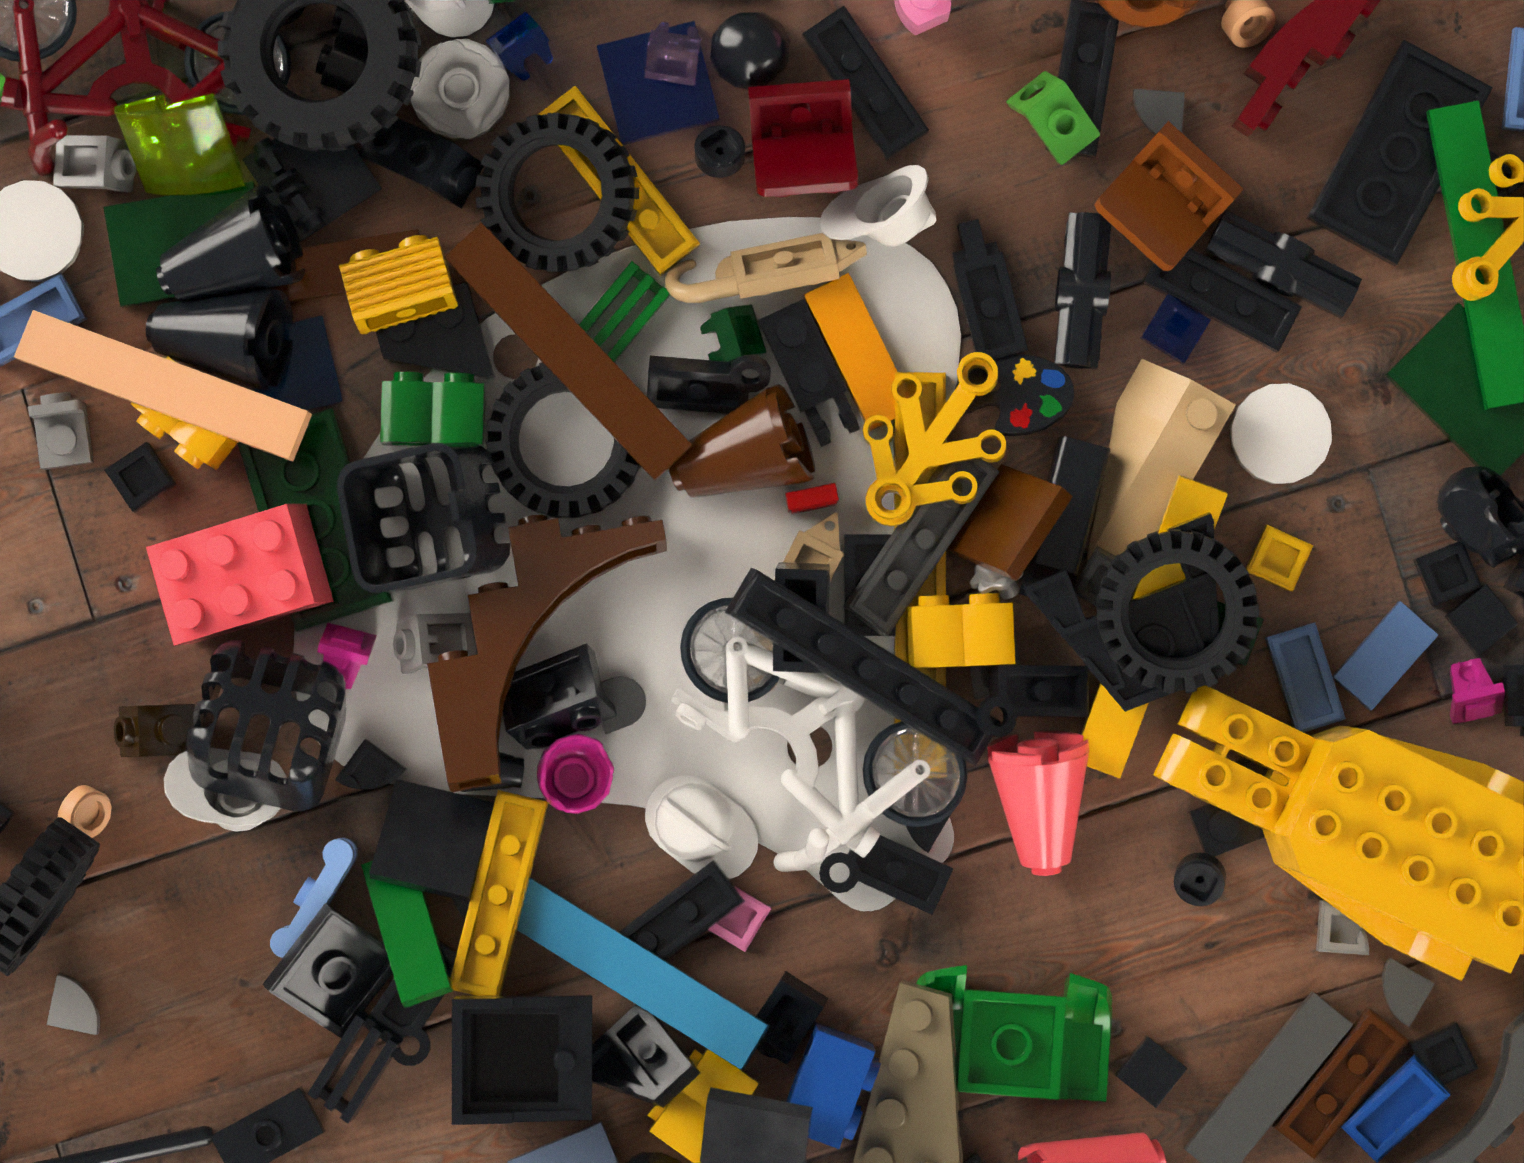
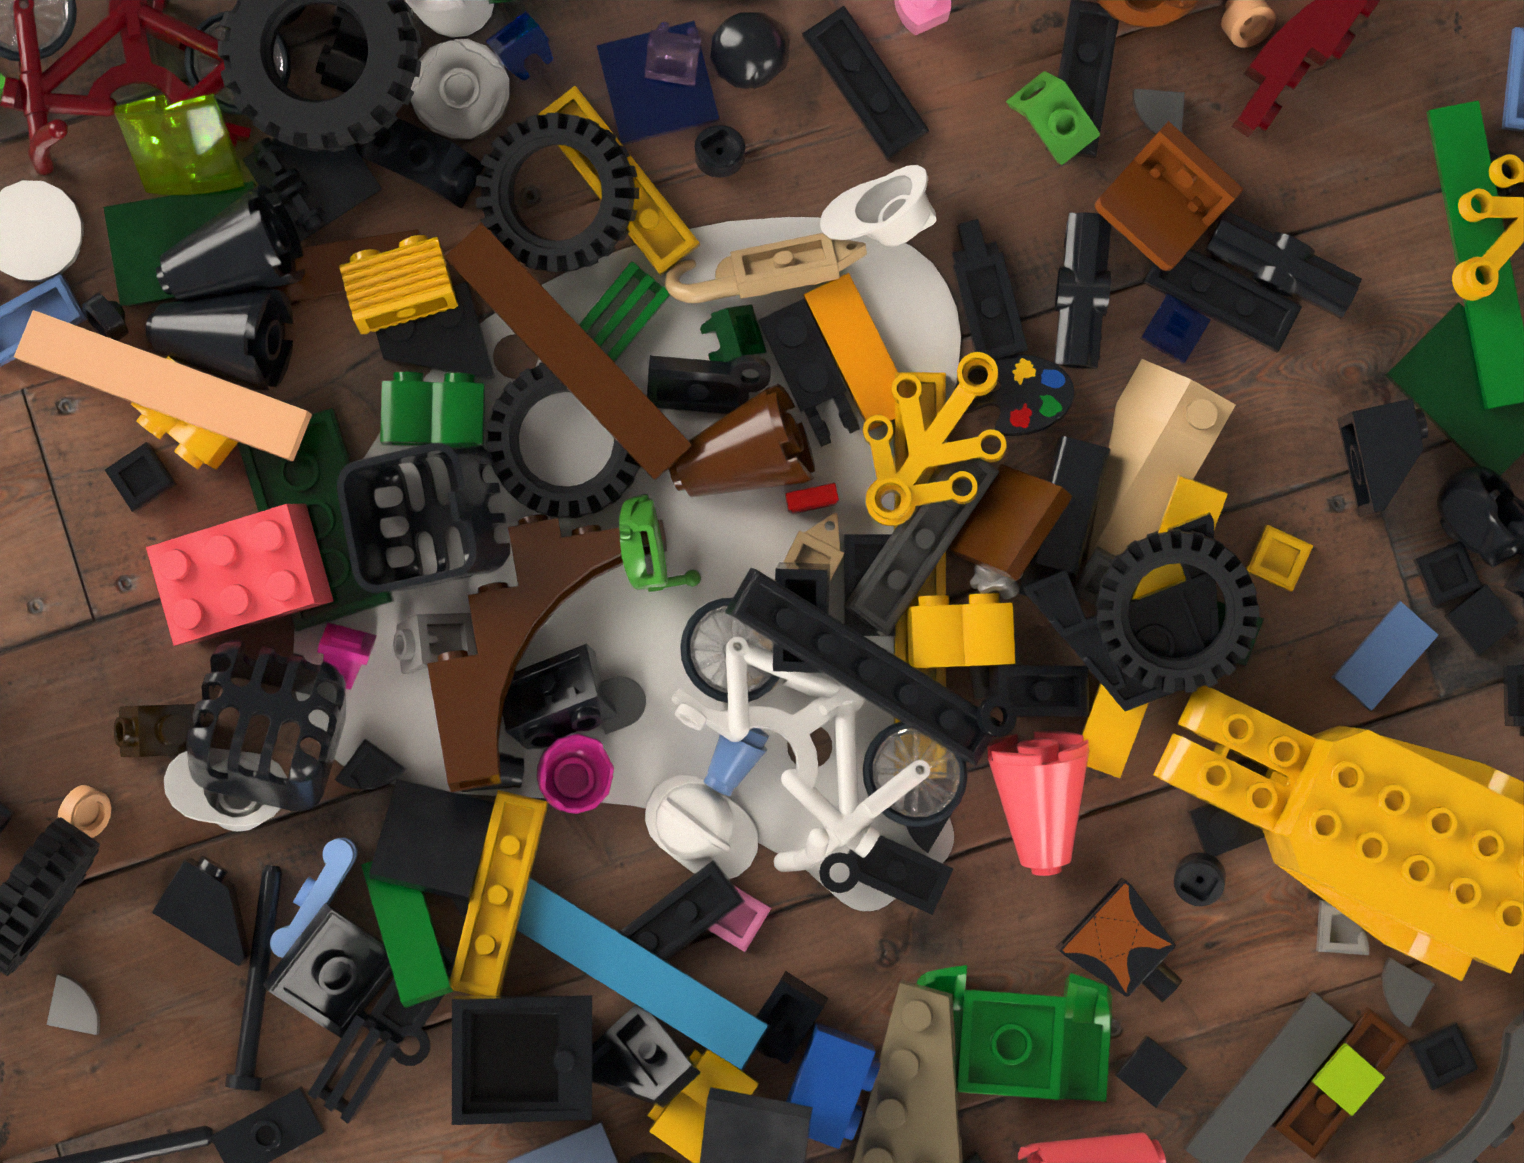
light grey bracket [28,392,94,470] -> none
light grey bracket [53,135,137,192] -> none
piece [254,316,343,411] -> none
dark red bracket [748,79,859,198] -> none
white tile [1230,383,1332,484] -> none
medium blue tile [1265,622,1346,733] -> none
black tile [1306,40,1493,266] -> none
blue tile [1341,1054,1451,1163] -> none
dark pink brick [1450,658,1505,724] -> none
none -> black tile [82,293,129,341]
none -> black slope [152,856,251,966]
none -> black bar [225,865,282,1091]
none -> bright green helmet [619,494,701,592]
none -> medium blue cone [704,728,769,796]
none -> torso [1055,878,1182,1002]
none -> lime tile [1311,1043,1385,1116]
none -> black slope [1337,398,1428,517]

